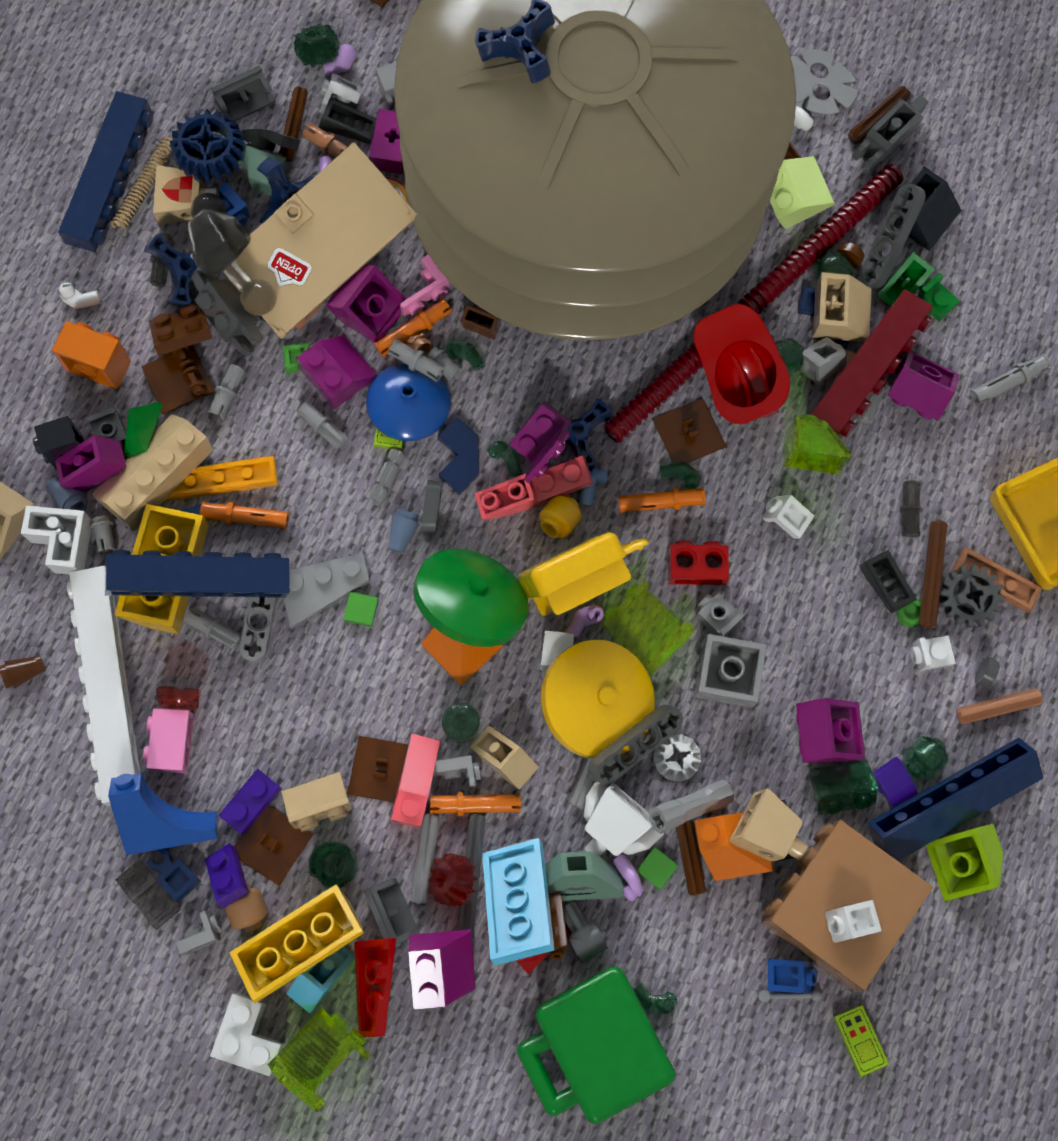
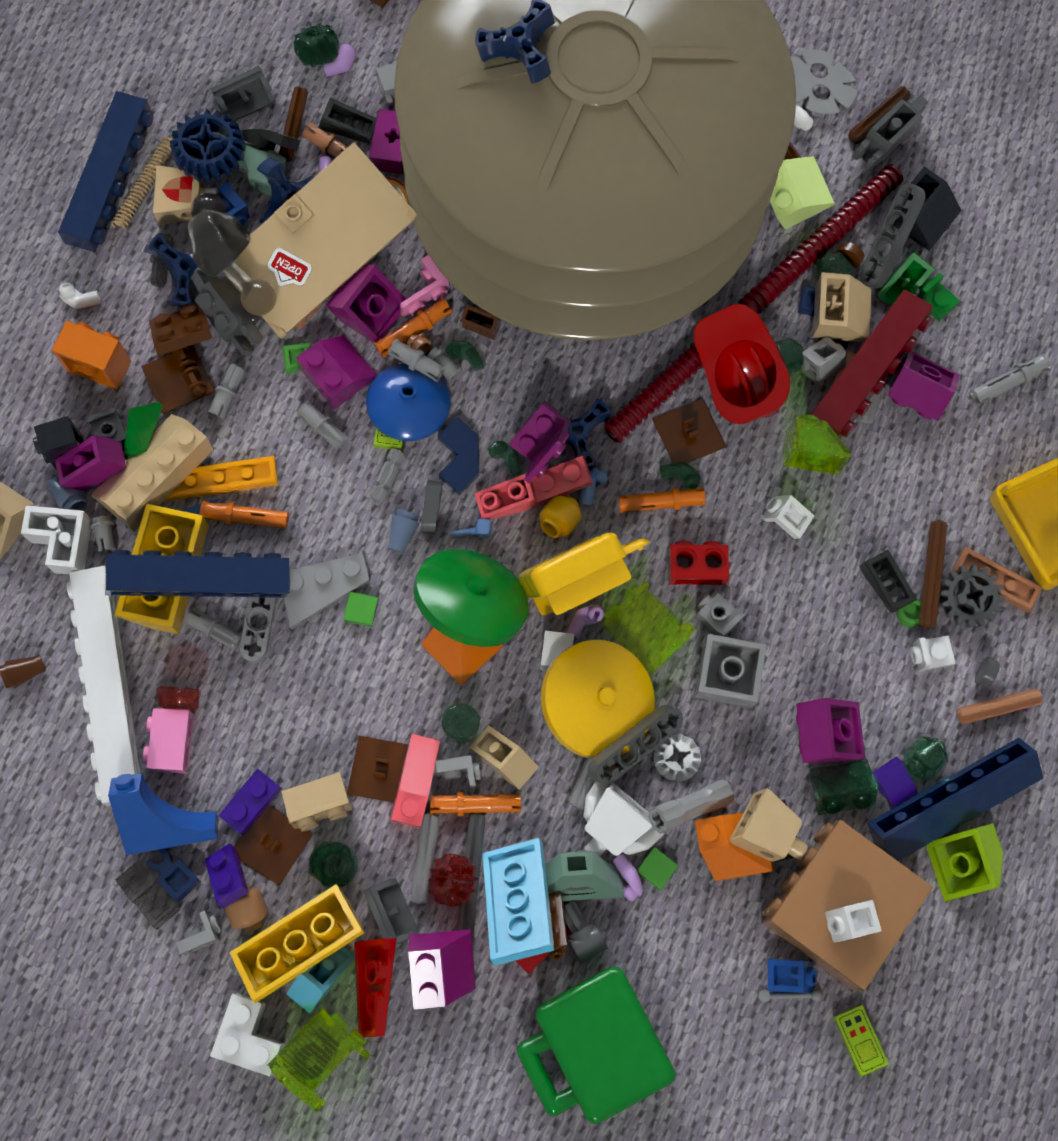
light grey bracket [319,73,362,106] -> none
clear green arm [633,982,678,1014] -> none
reddish brown axle [676,819,706,895] -> none
clear smoke axle [900,480,923,538] -> none
none -> medium blue hand [451,519,492,538]

